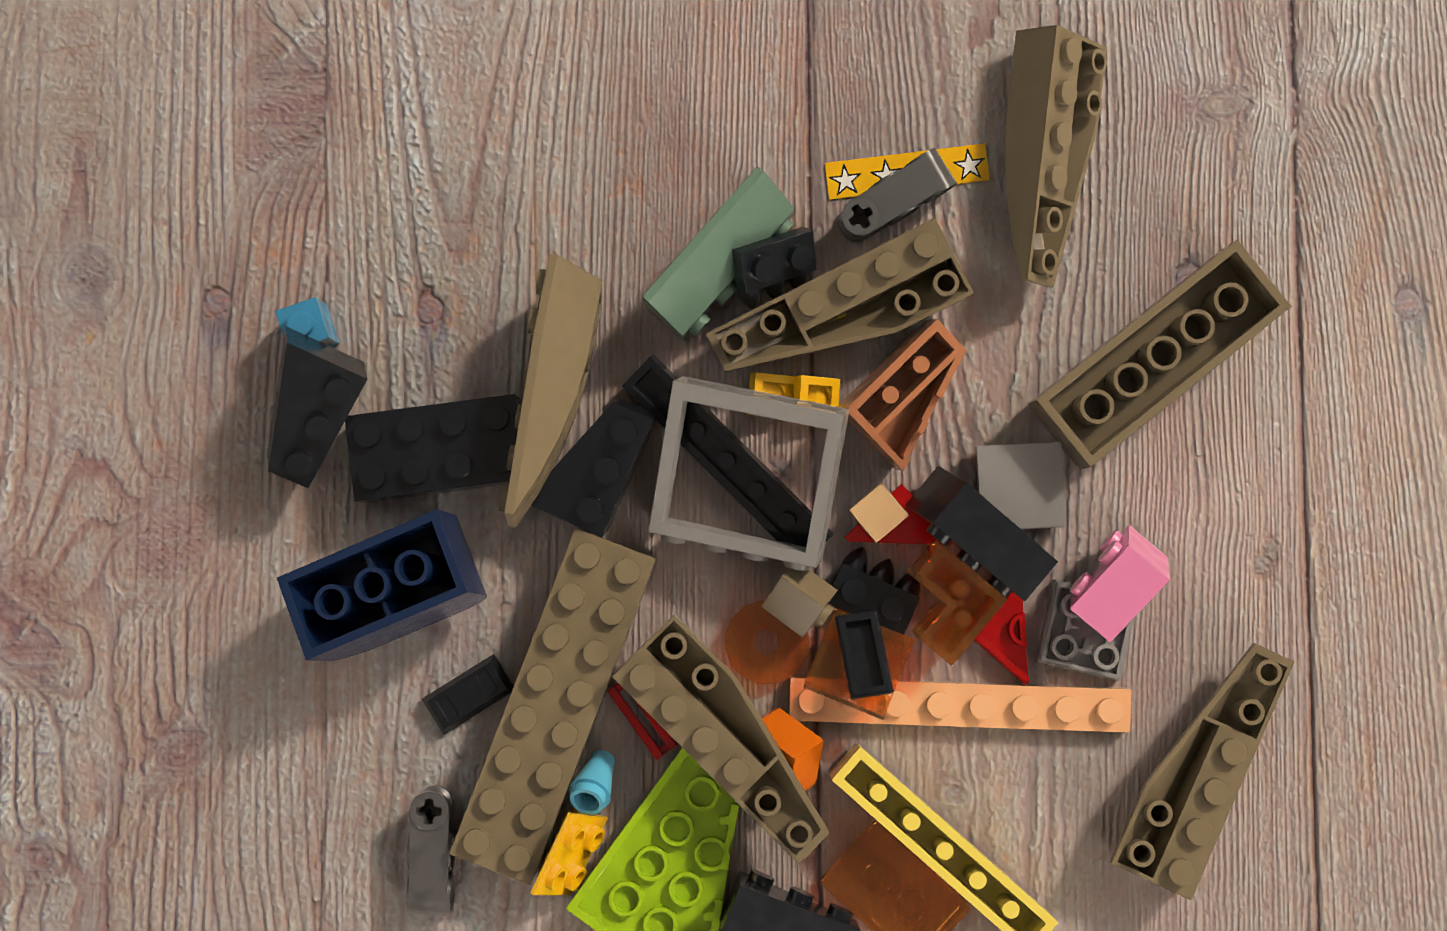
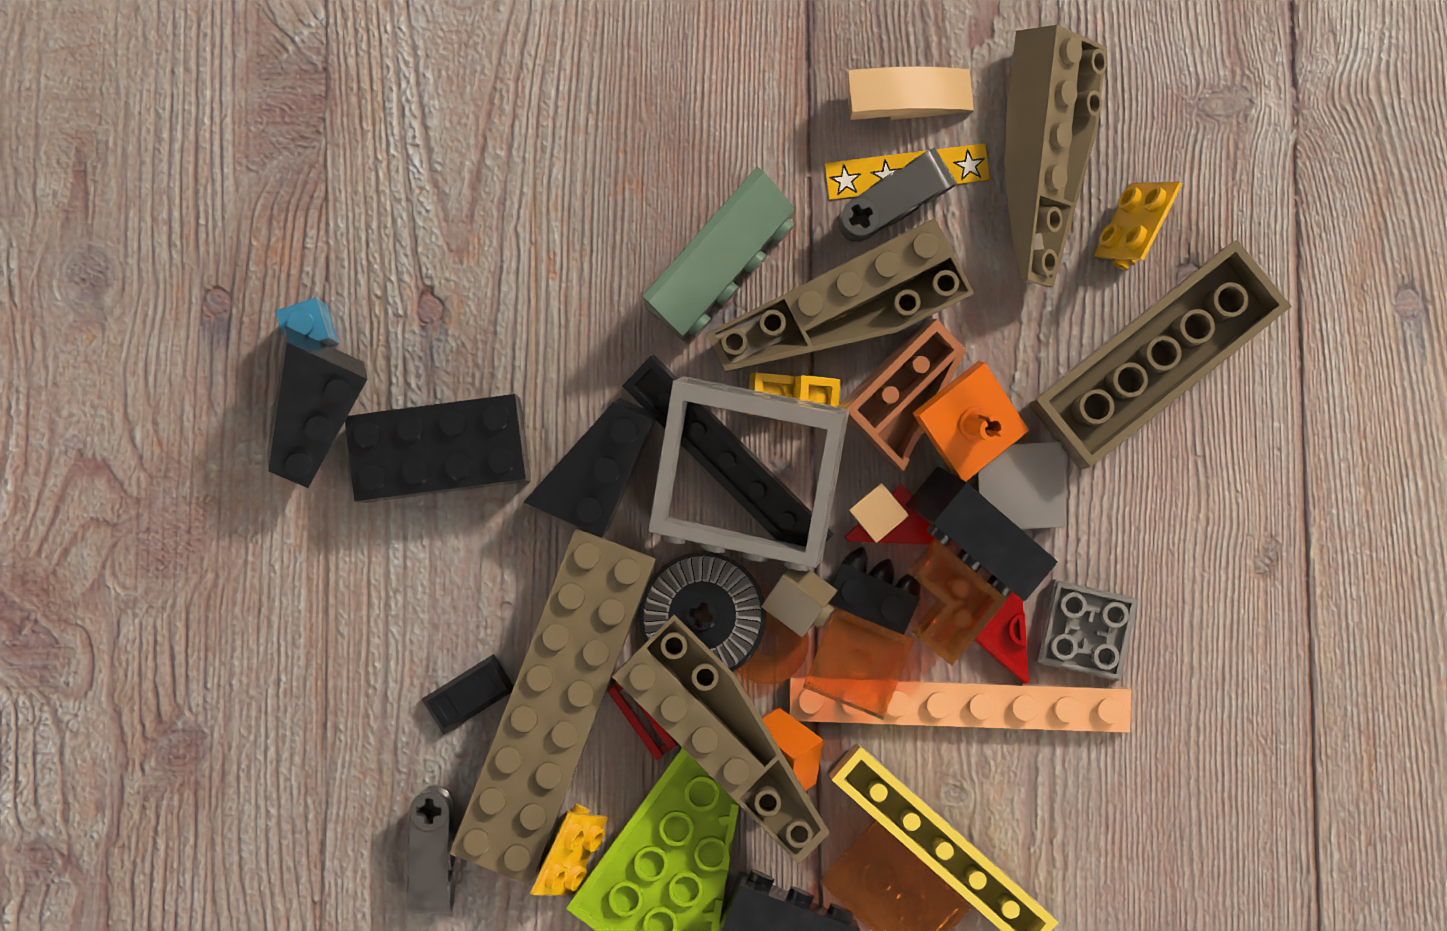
dark blue brick [277,509,487,661] -> none
dark tan wedge [499,254,603,528] -> none
medium azure cone [569,750,615,814] -> none
black plate [732,227,817,309] -> none
black tile [835,610,894,700] -> none
bright pink brick [1070,525,1170,642] -> none
dark tan wedge [1110,643,1294,900] -> none
none -> piece [640,552,766,672]
none -> tan slope [846,67,974,120]
none -> orange tile [912,361,1029,481]
none -> yellow hinge [1093,182,1182,271]

